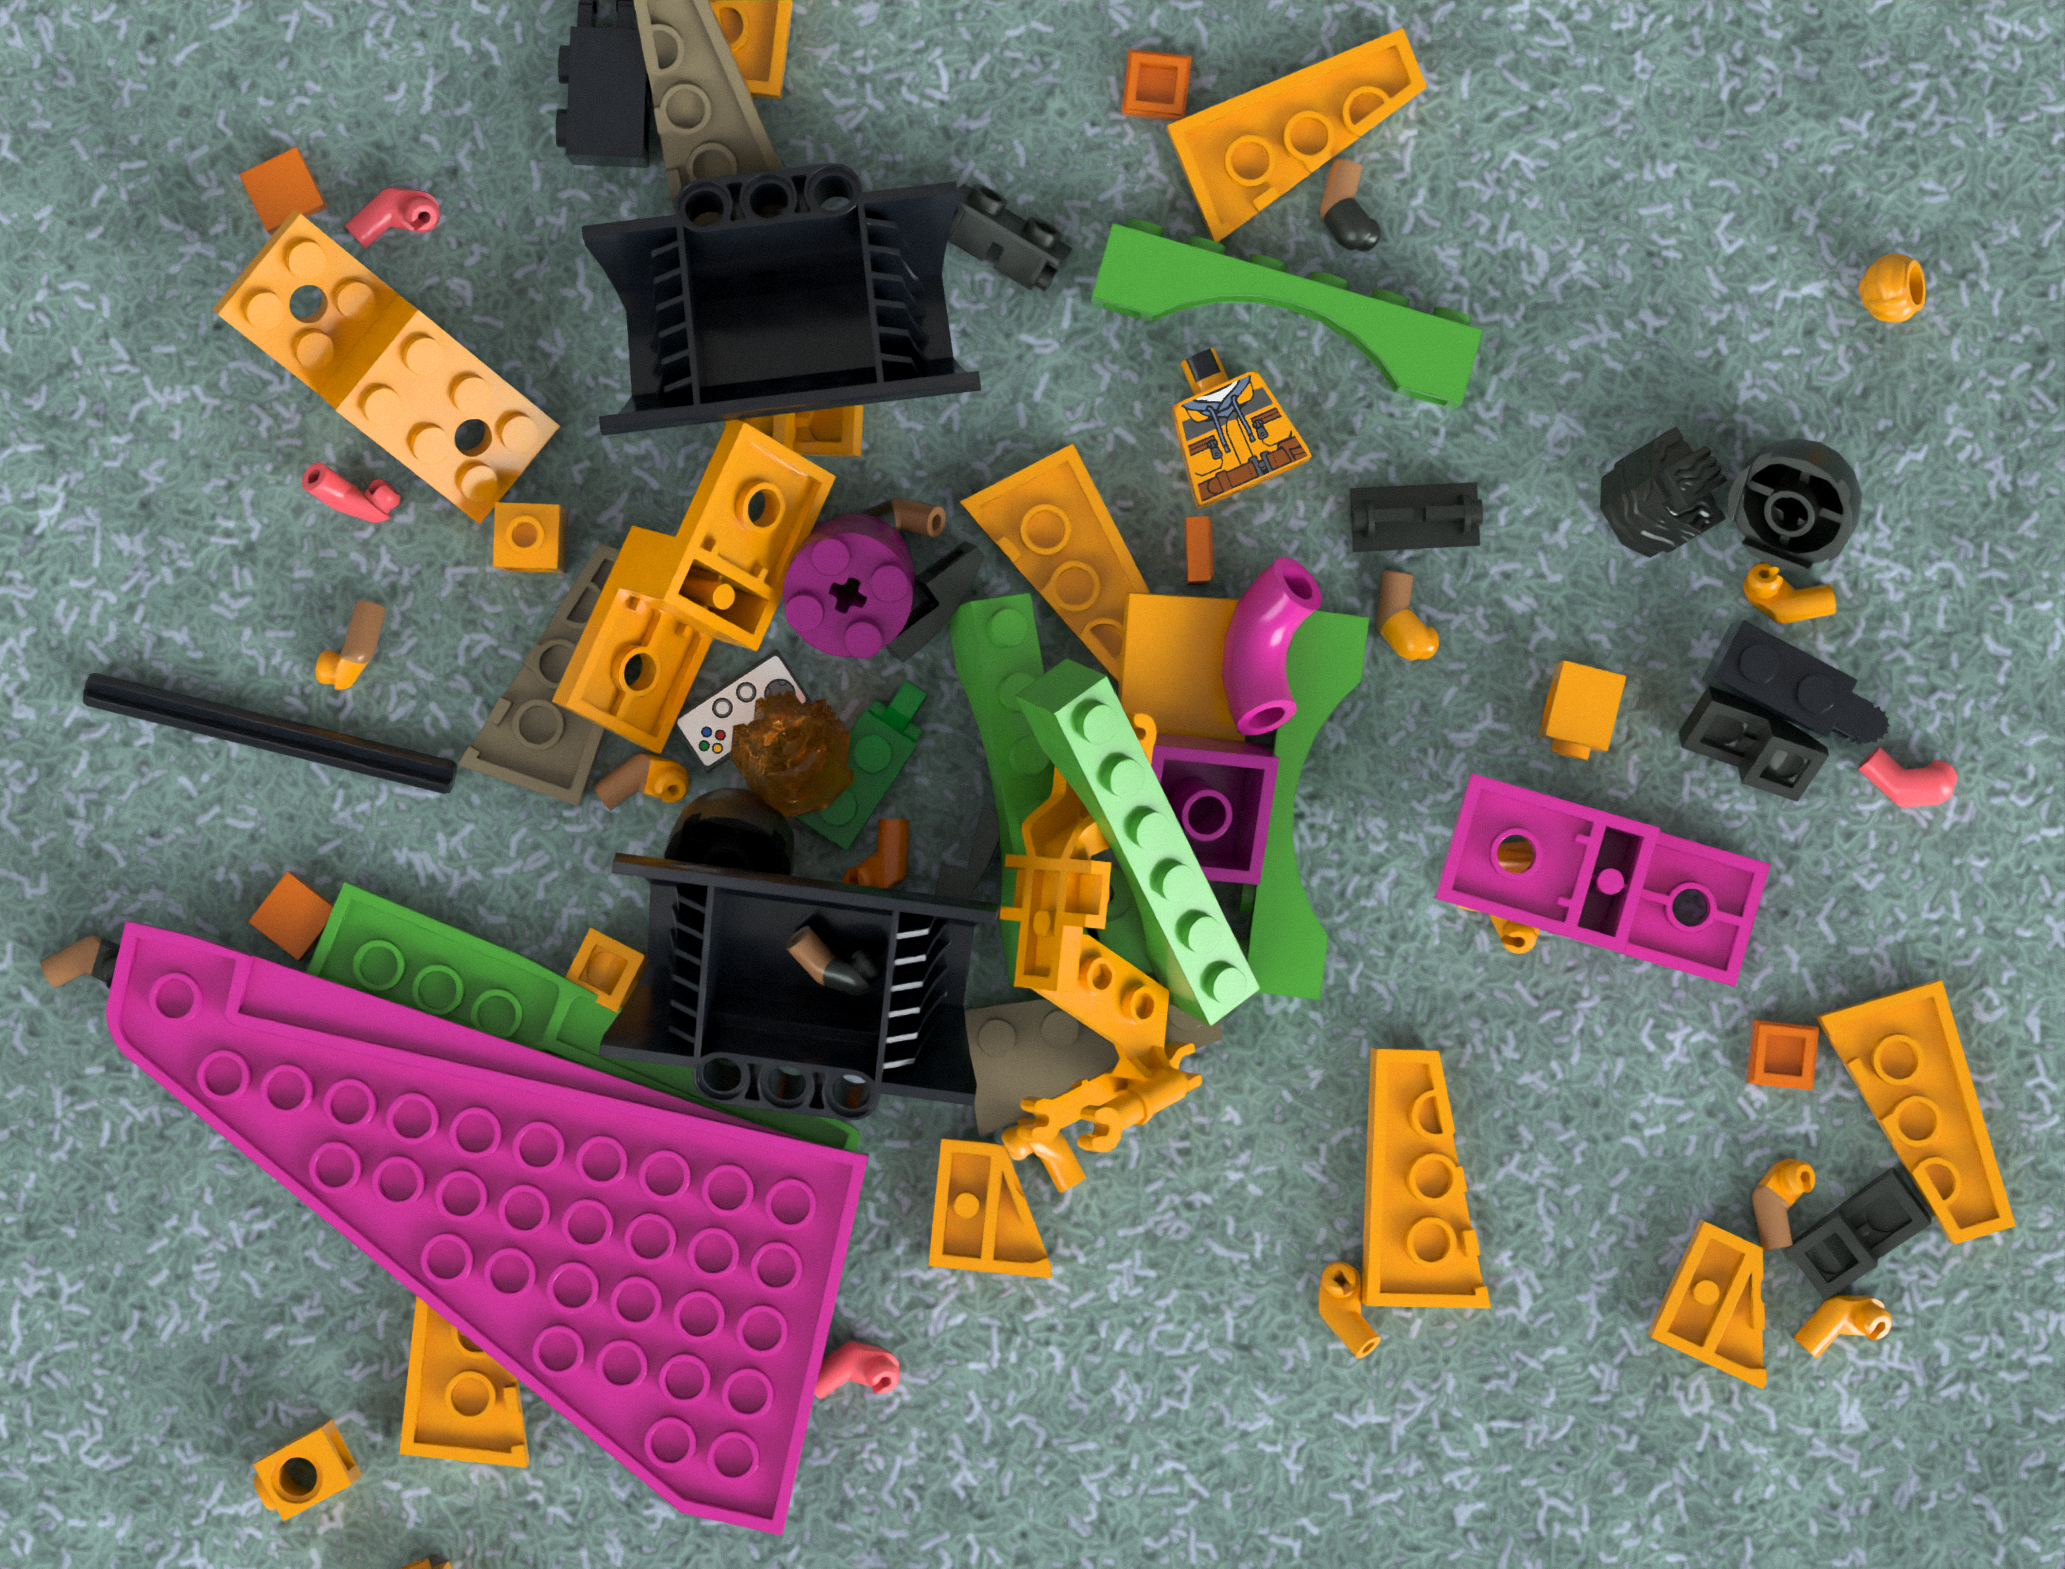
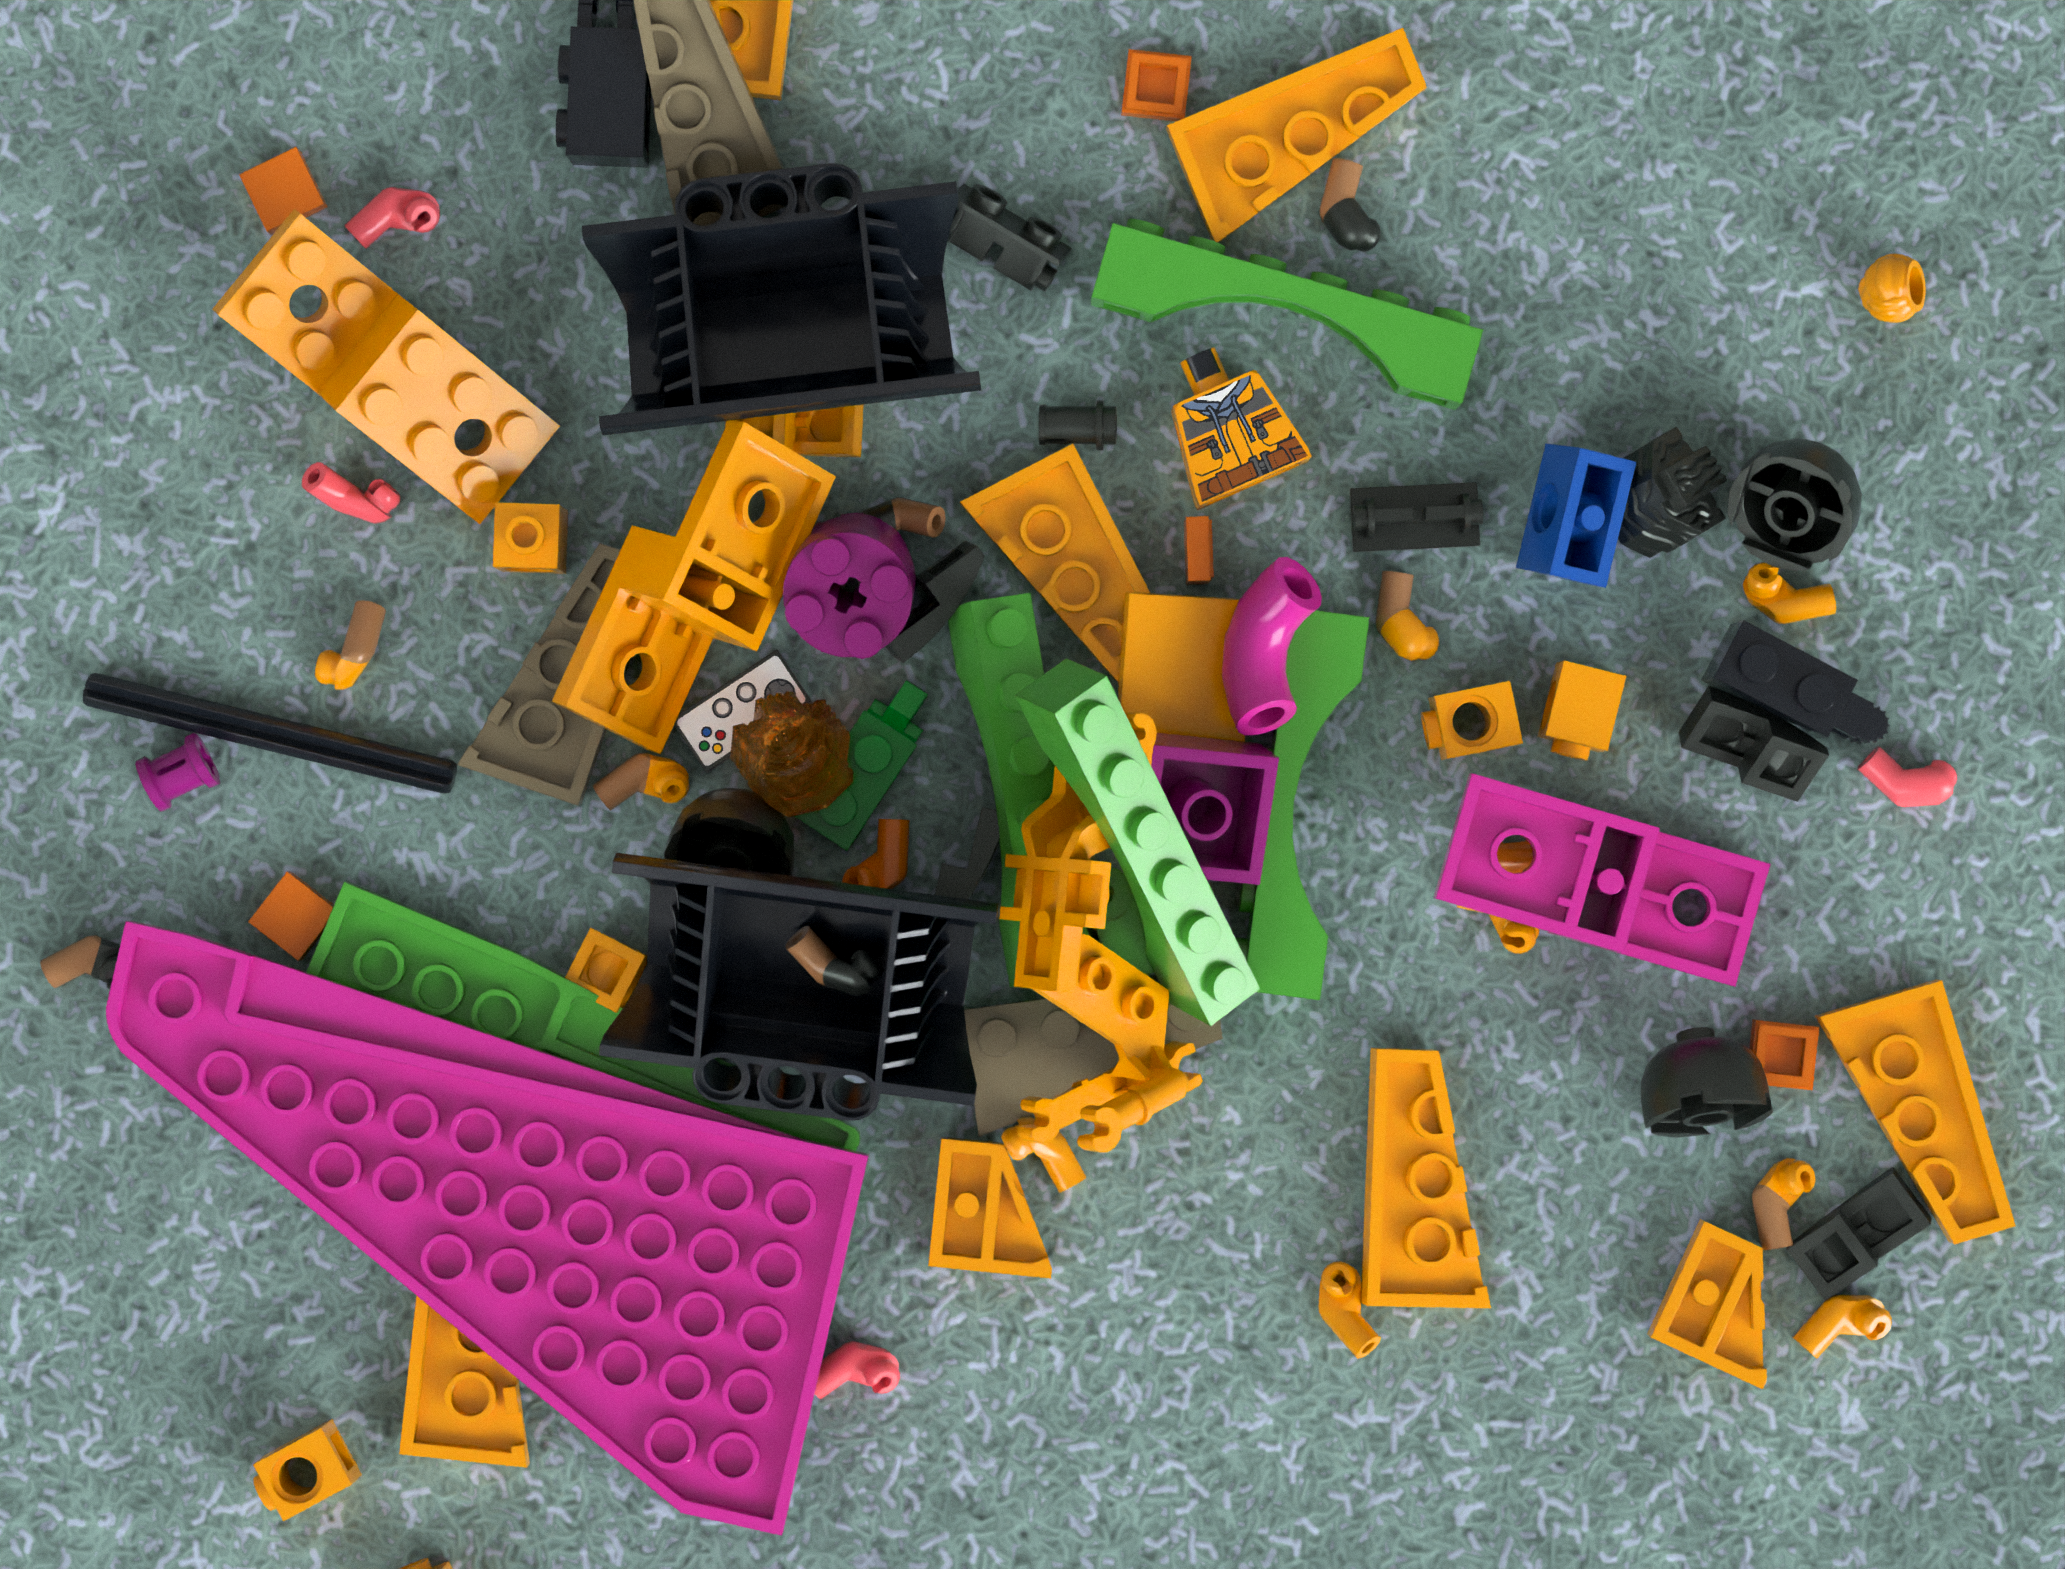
none -> magenta bush [135,733,220,812]
none -> pearl dark grey pin [1039,400,1117,450]
none -> light orange brick [1421,681,1523,760]
none -> blue brick [1516,443,1636,588]
none -> pearl dark grey cylinder [1641,1027,1773,1138]

